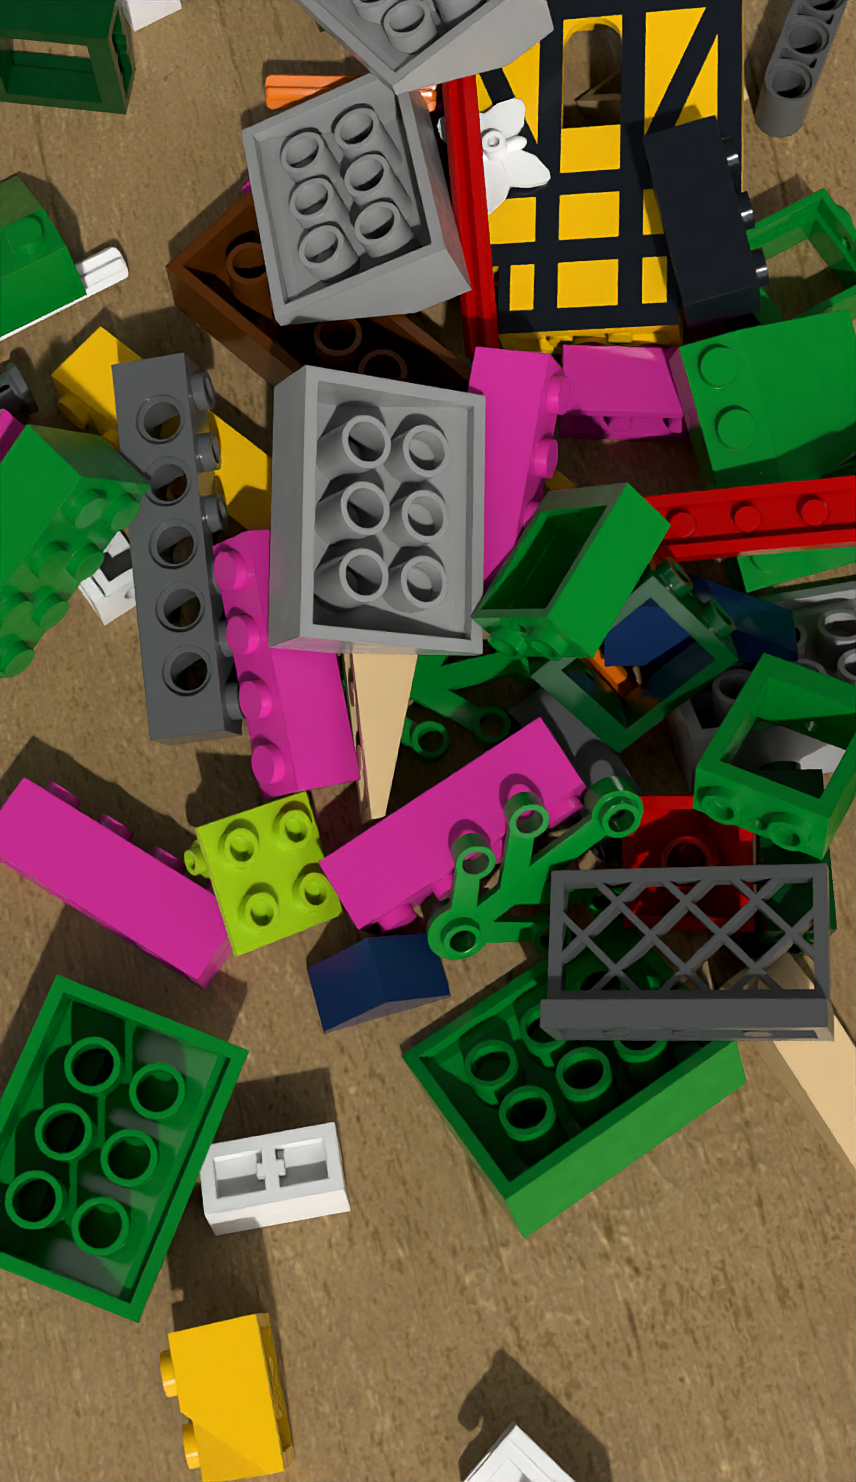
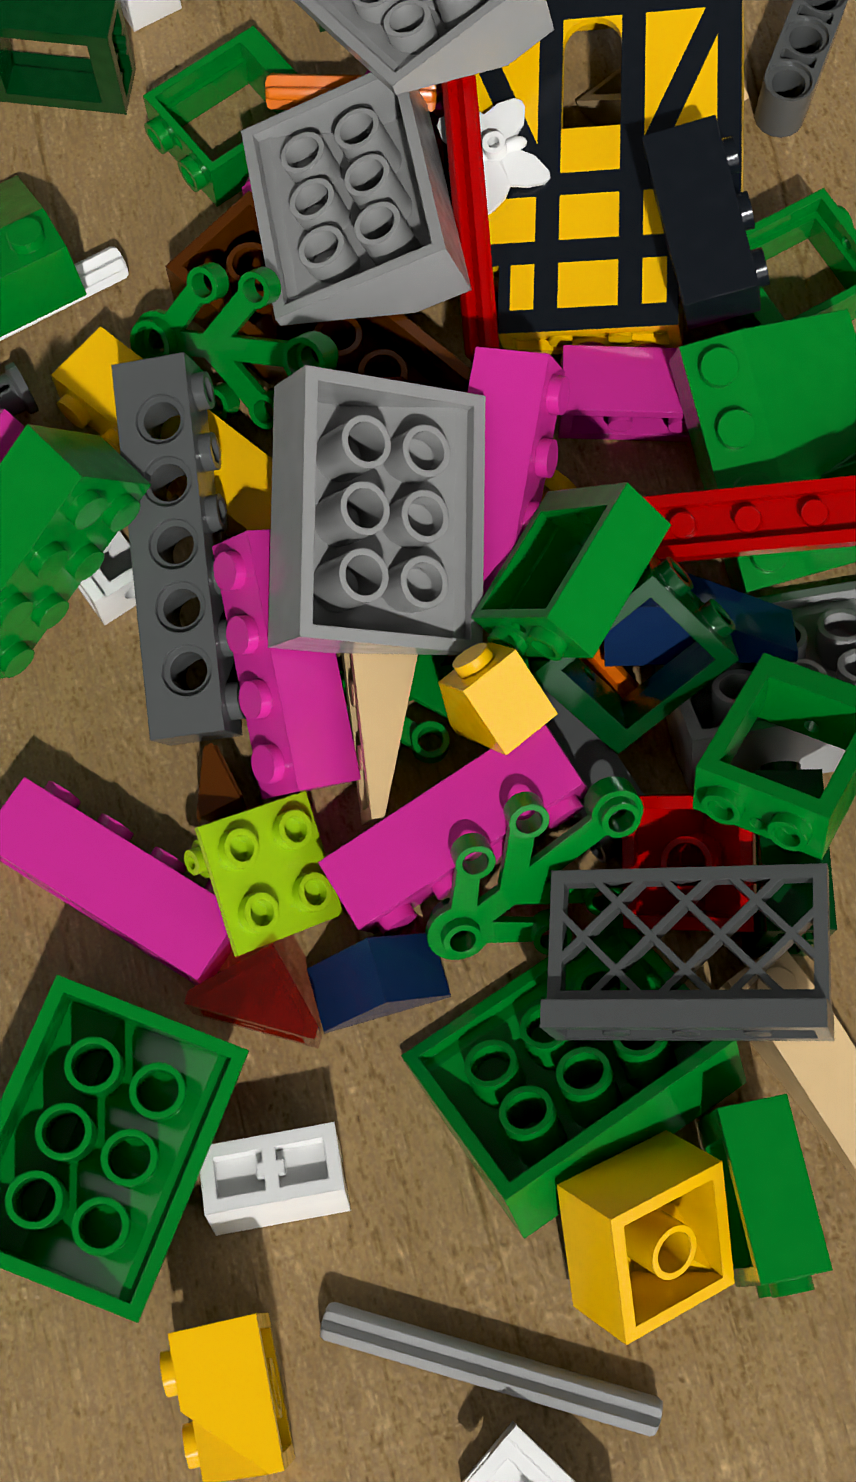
none -> green plant [130,262,339,430]
none -> green window [143,25,298,207]
none -> clear red slope [184,943,322,1049]
none -> reddish brown slope [197,743,248,826]
none -> light grey axle [320,1302,663,1437]
none -> yellow slope [438,642,558,755]
none -> yellow slope [557,1130,735,1345]
none -> green window [696,1094,833,1298]

